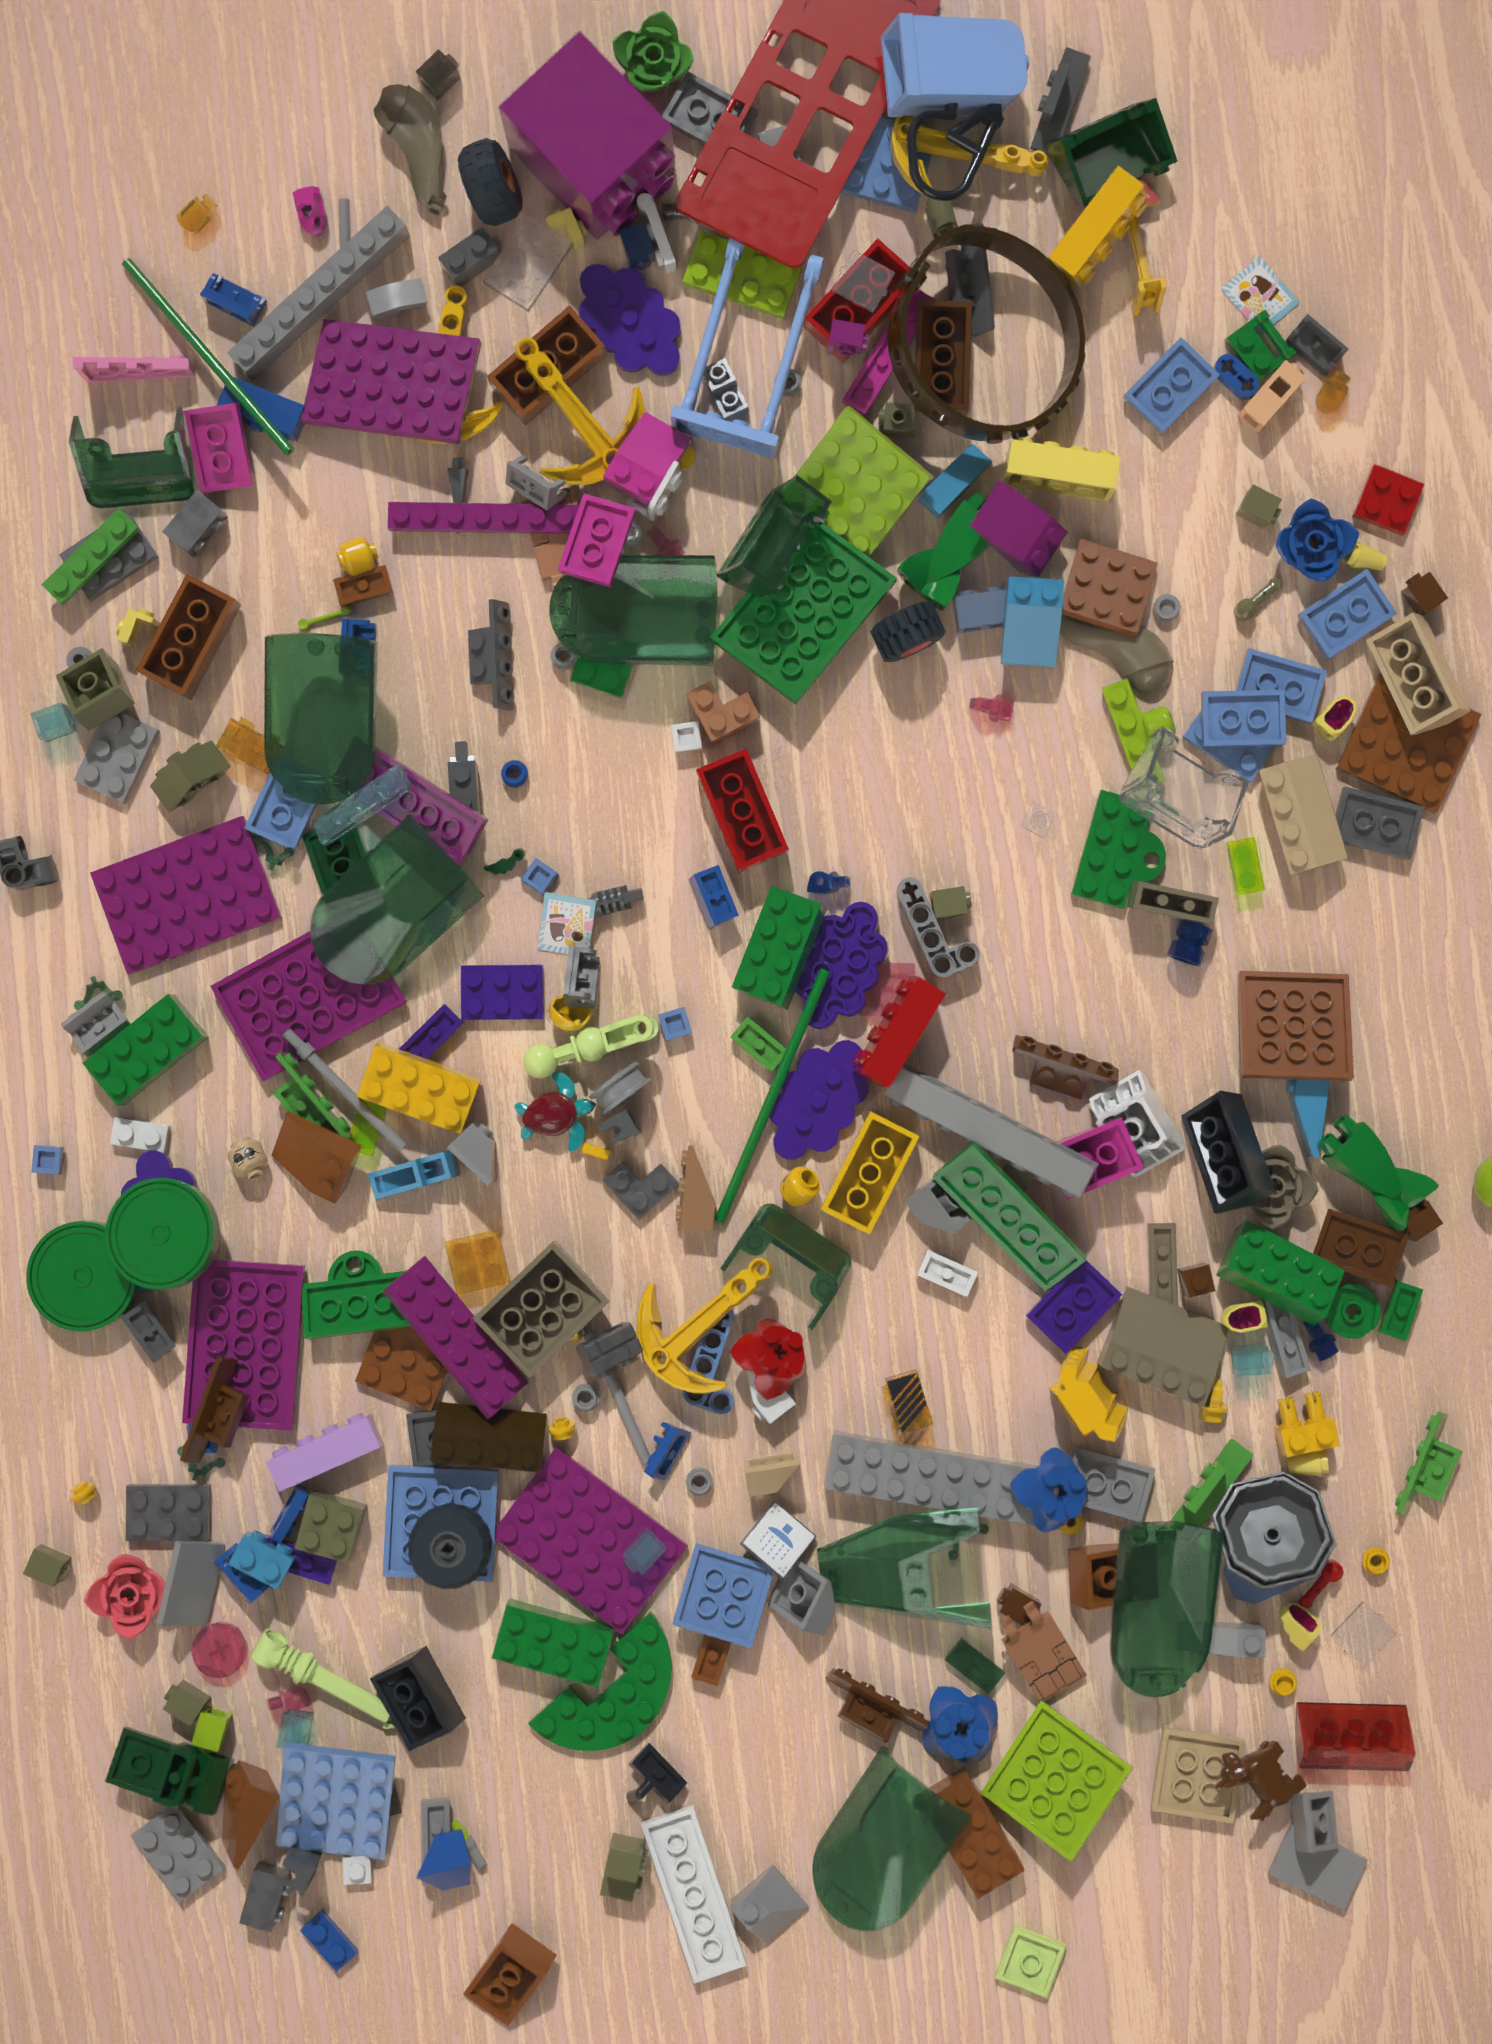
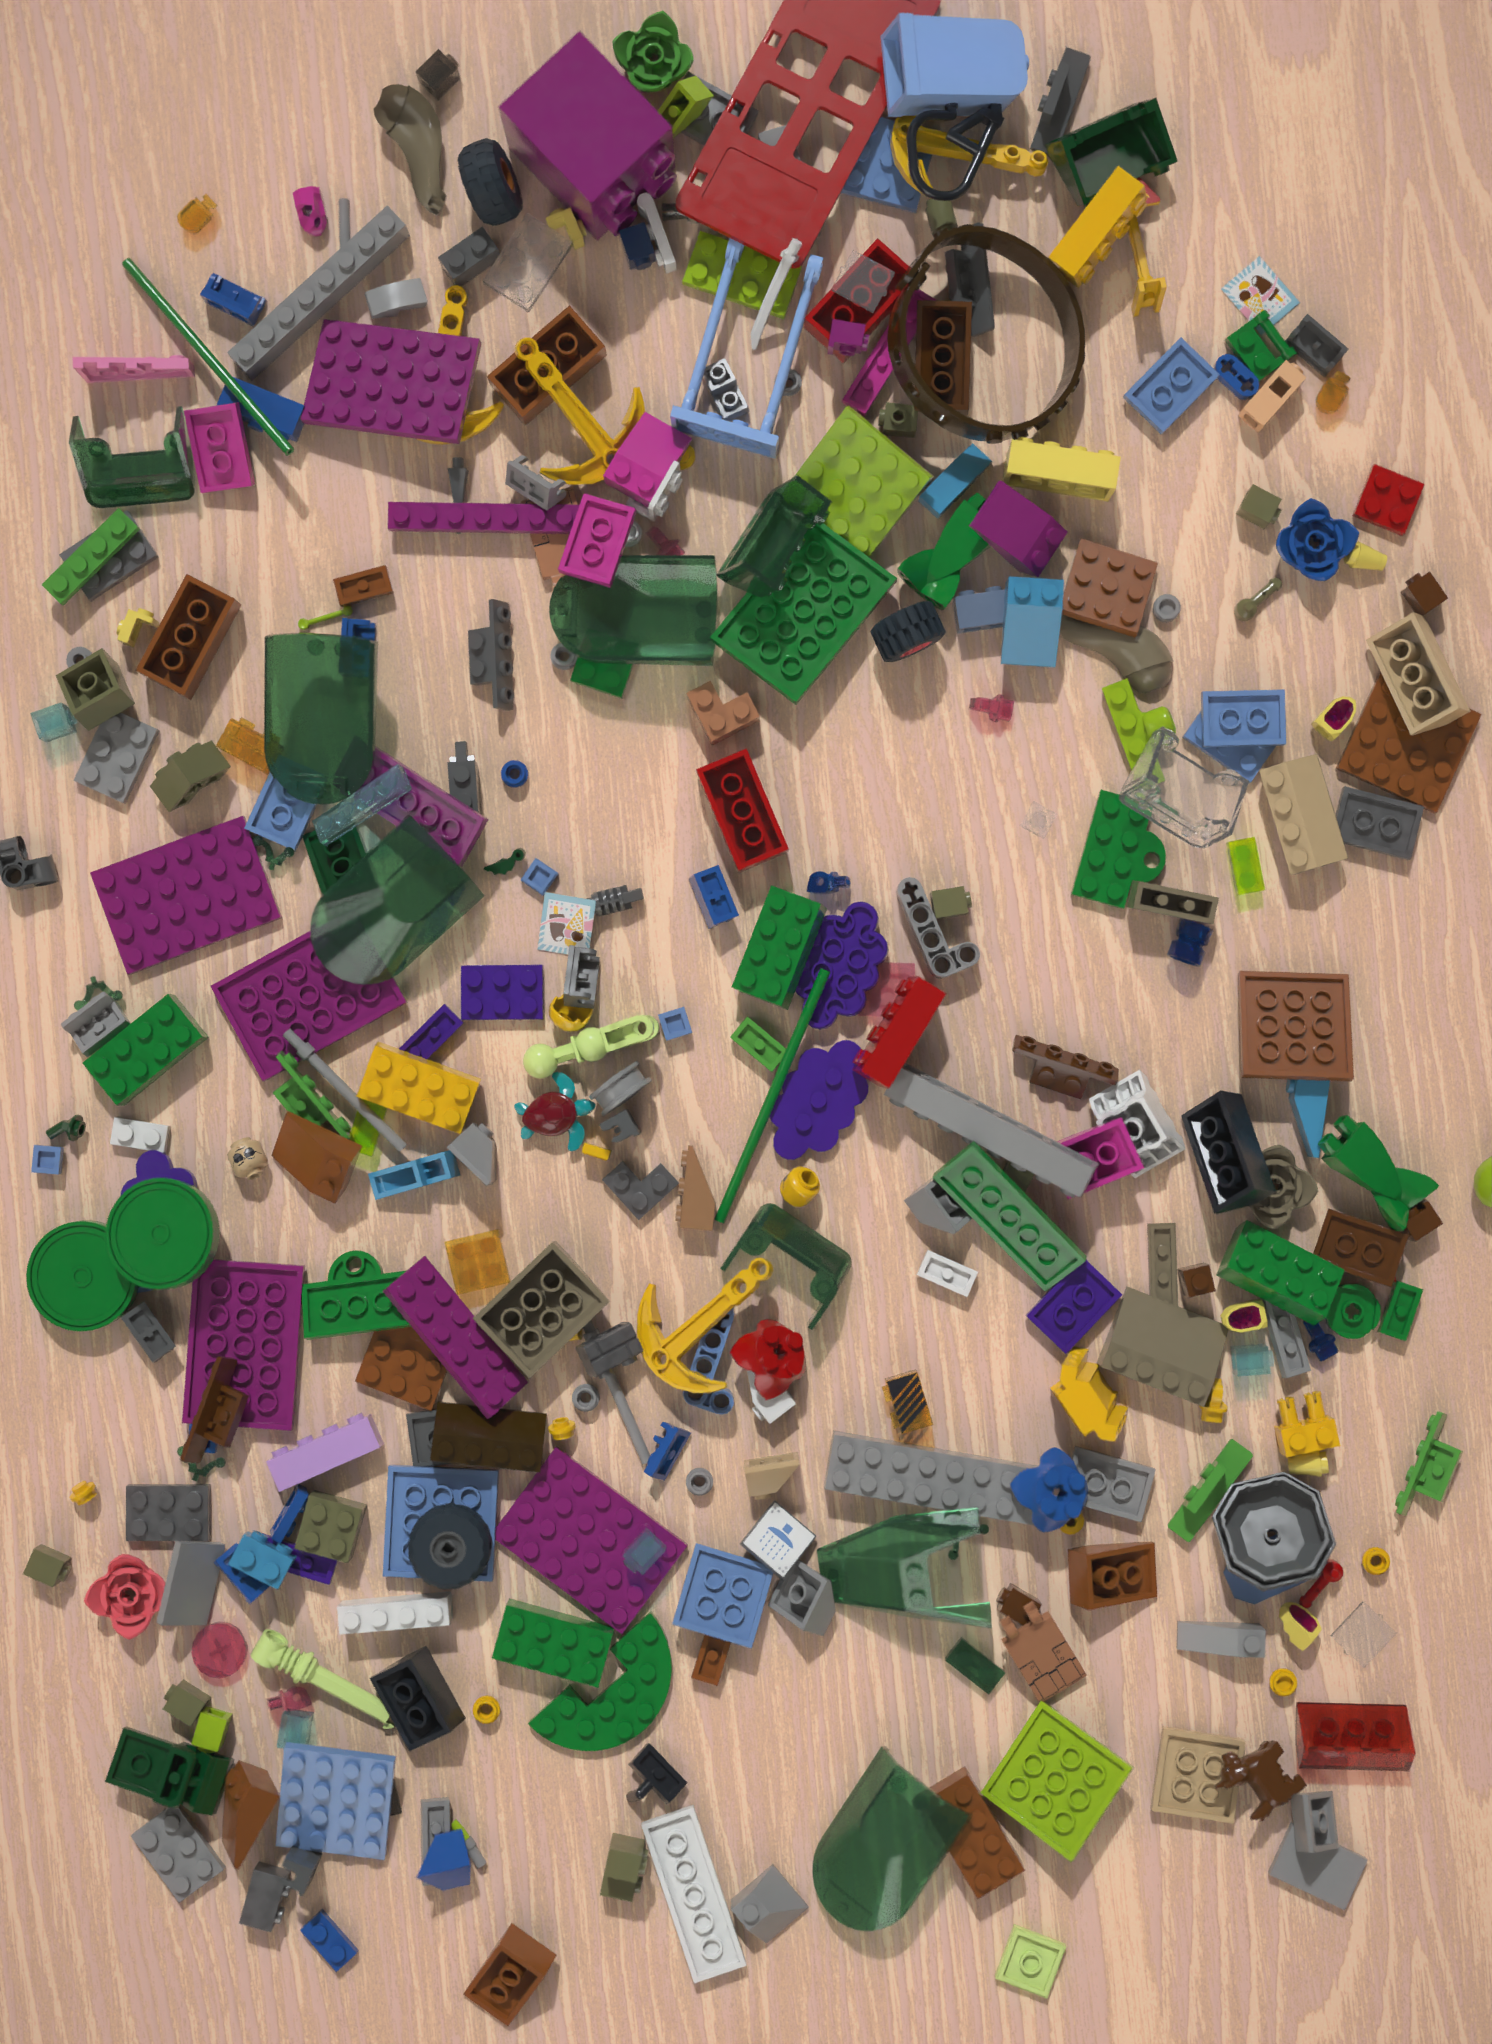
flat silver brick [162,490,228,558] -> none
yellow head [336,537,379,576] -> none
white plate [343,1855,373,1885] -> none
dark purple plate [579,264,681,376] -> none
white plate [671,721,702,753] -> none
yellow brick [820,1111,920,1235] -> none
reddish brown bracket [825,1668,930,1743] -> none
blue brick [922,1686,998,1763] -> none
clear green windscreen [1110,1521,1224,1697] -> none
medium blue plate [1235,648,1327,724] -> none
medium blue plate [1297,569,1397,660] -> none
none -> dark green plate [46,1114,86,1141]
none -> white brick [337,1591,453,1635]
none -> yellow plate [473,1695,500,1724]
none -> lime slope [657,76,714,139]
none -> white sword [750,238,802,350]

